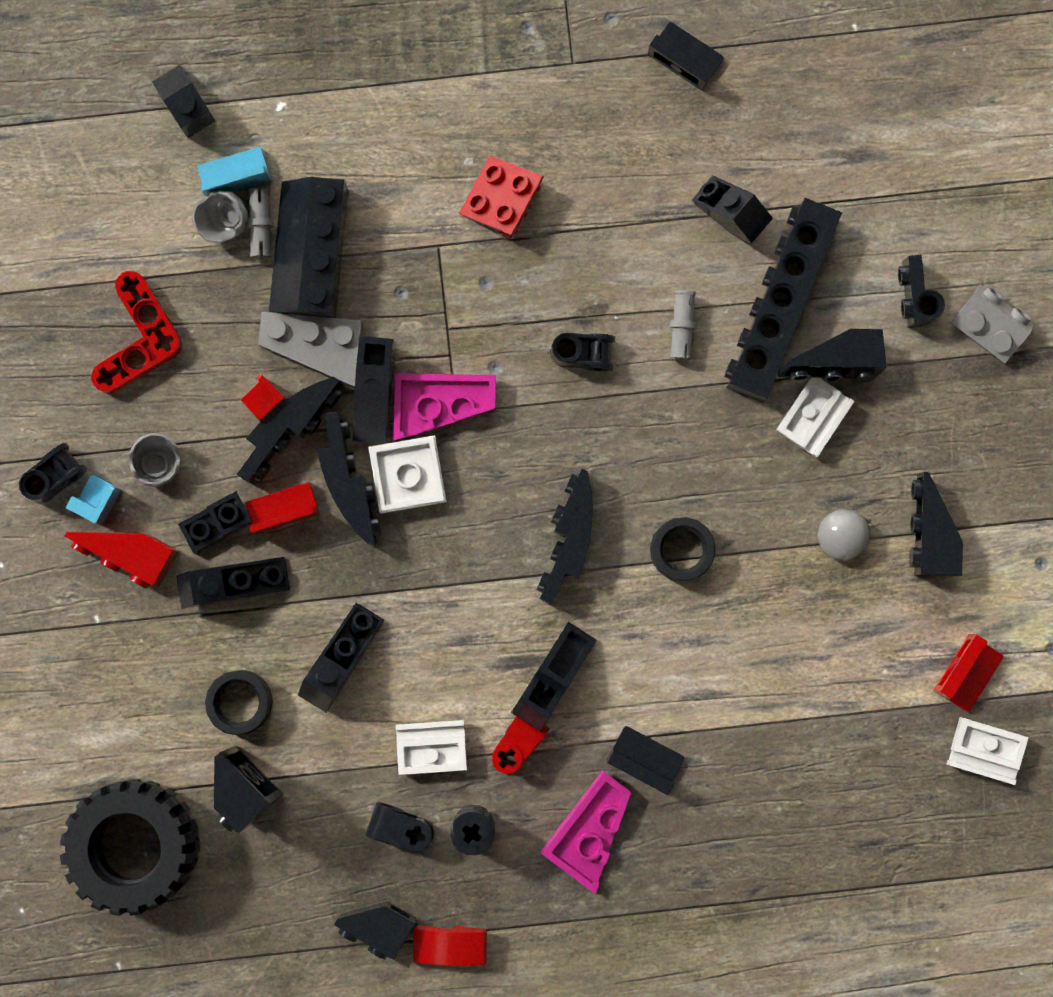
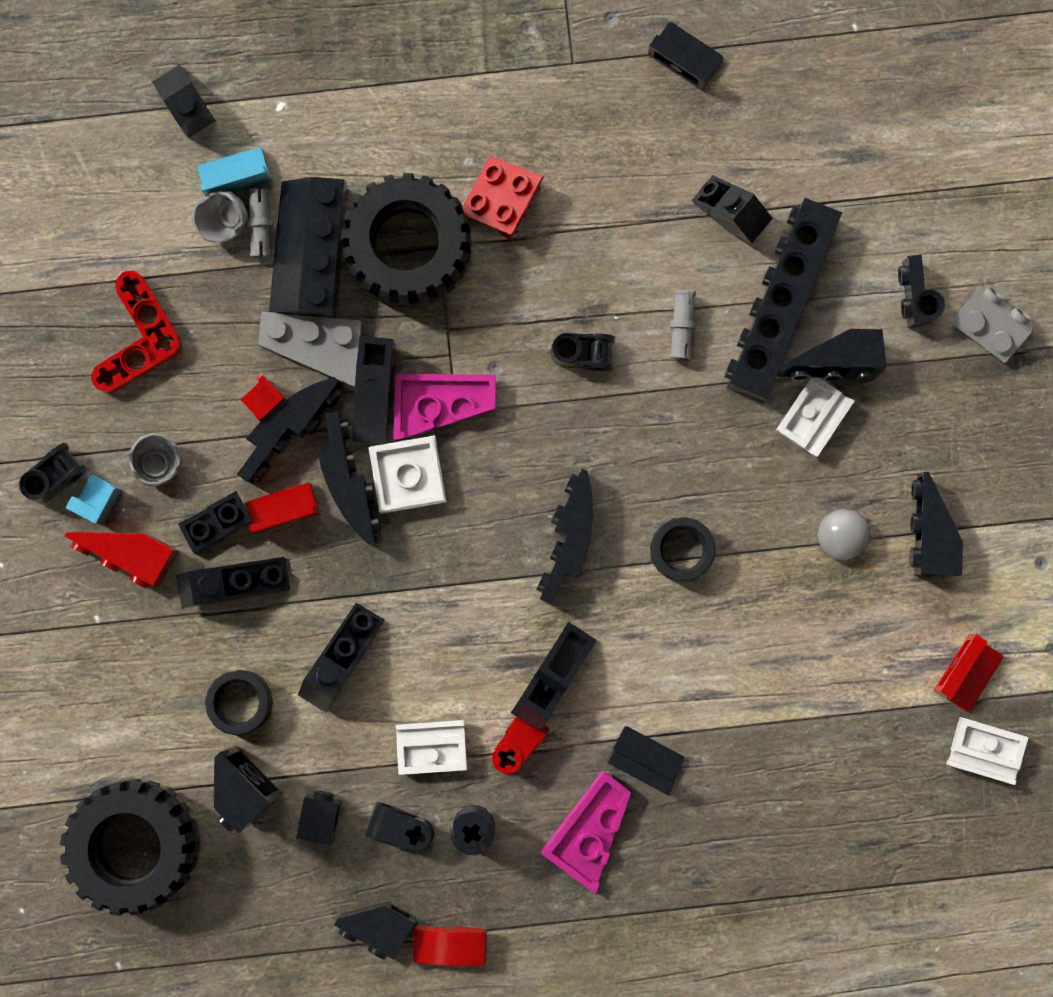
none -> black brick [296,790,341,845]
none -> black tyre [341,173,472,308]

